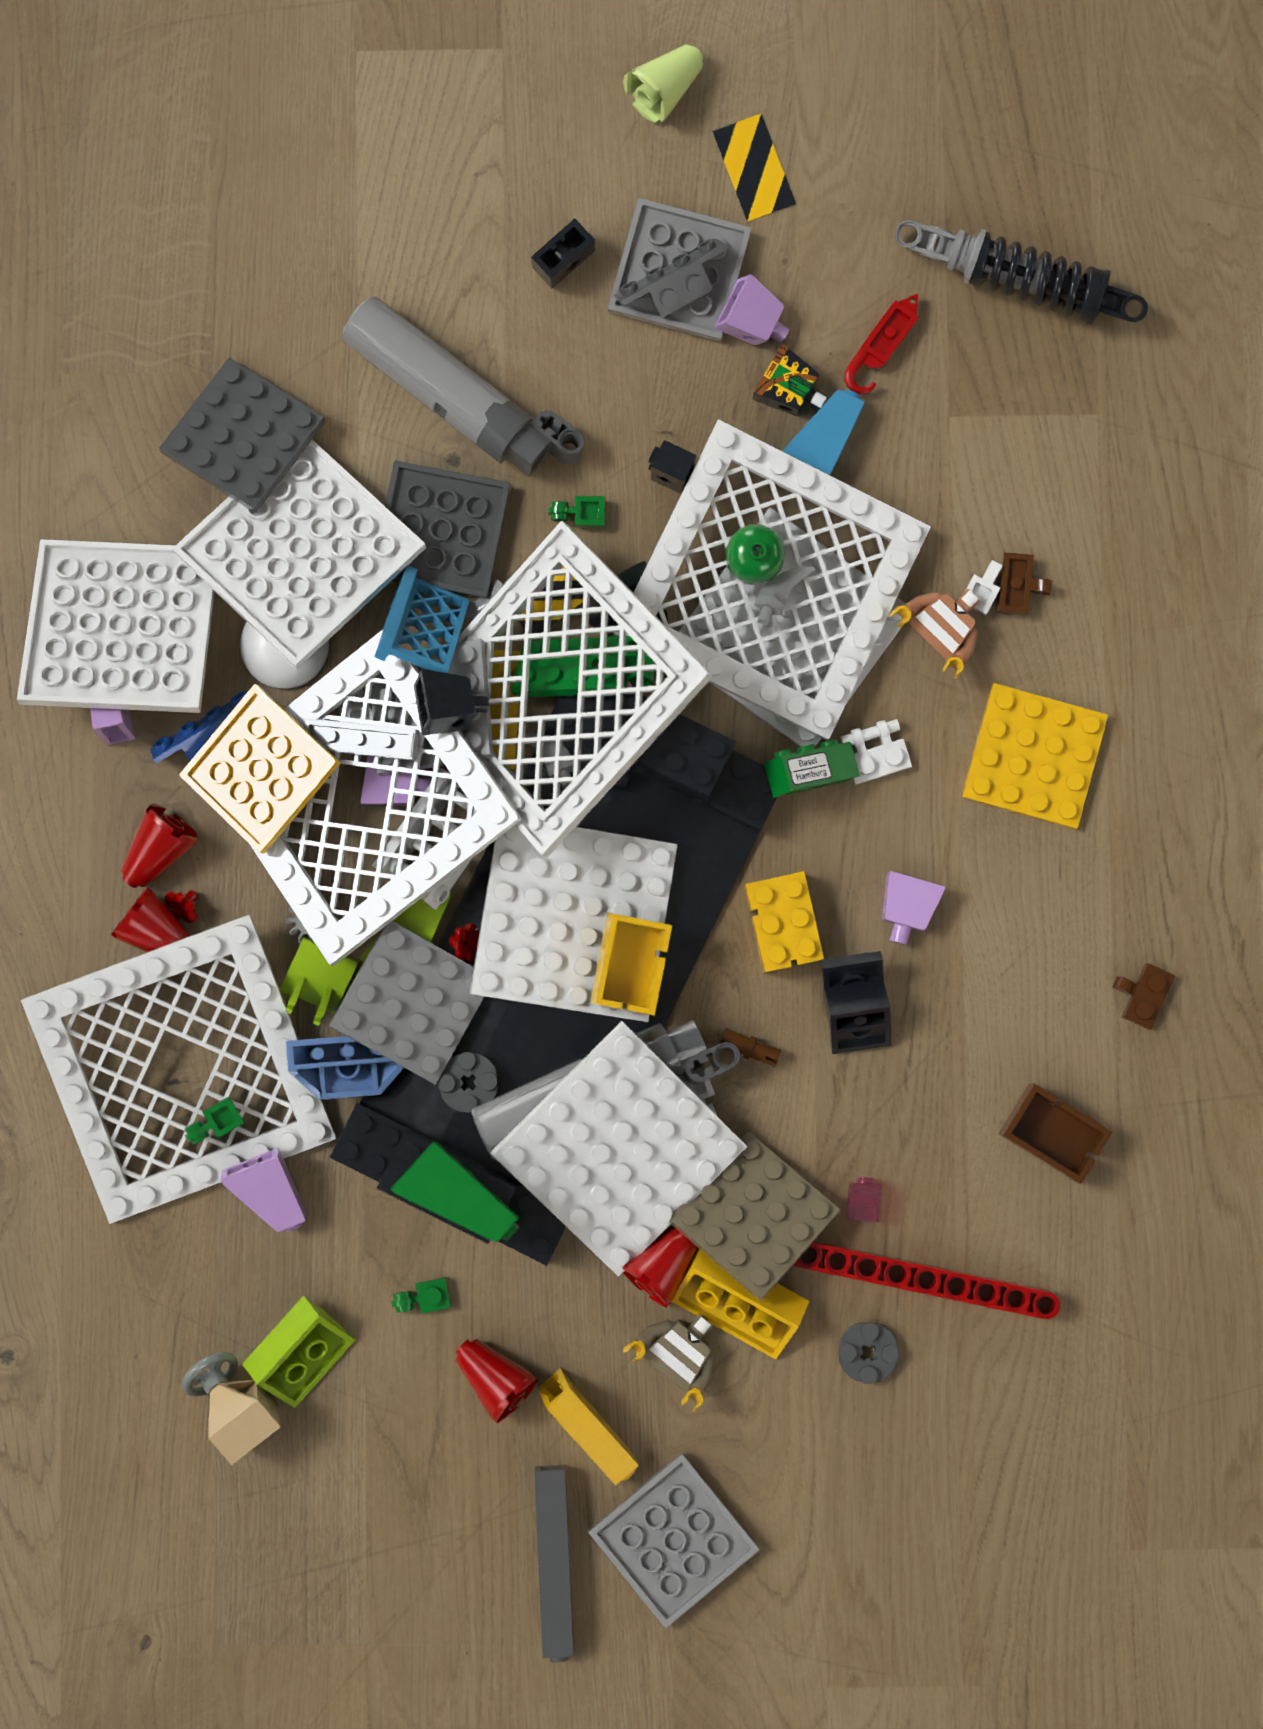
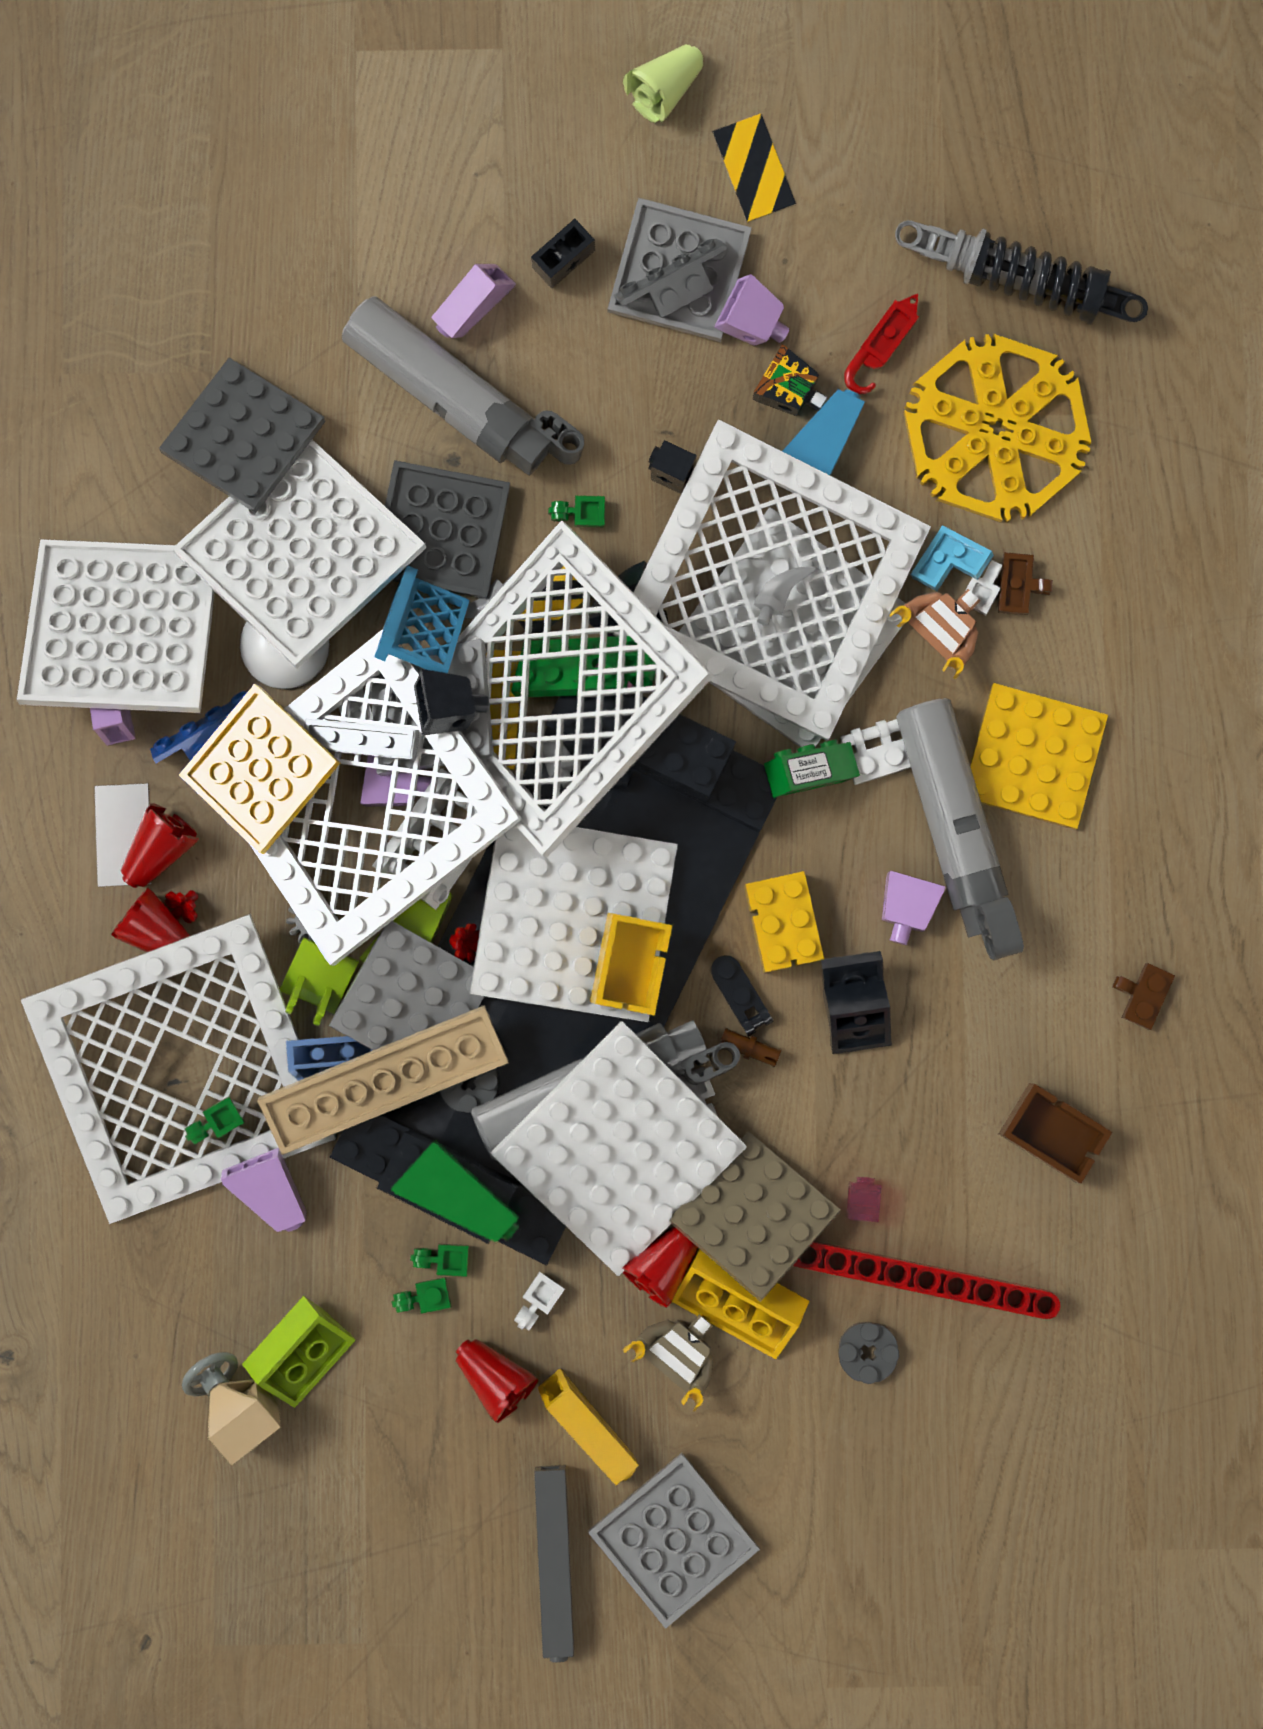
green cylinder [725,524,785,585] -> none
none -> white sticker [95,784,151,887]
none -> tan plate [257,1005,508,1155]
none -> green plate [410,1243,469,1277]
none -> lavender slope [431,264,516,338]
none -> white plate [514,1271,565,1331]
none -> black plate [711,955,774,1037]
none -> light grey piece [896,698,1024,960]
none -> yellow plate [904,334,1092,522]
none -> medium azure plate [910,525,994,591]

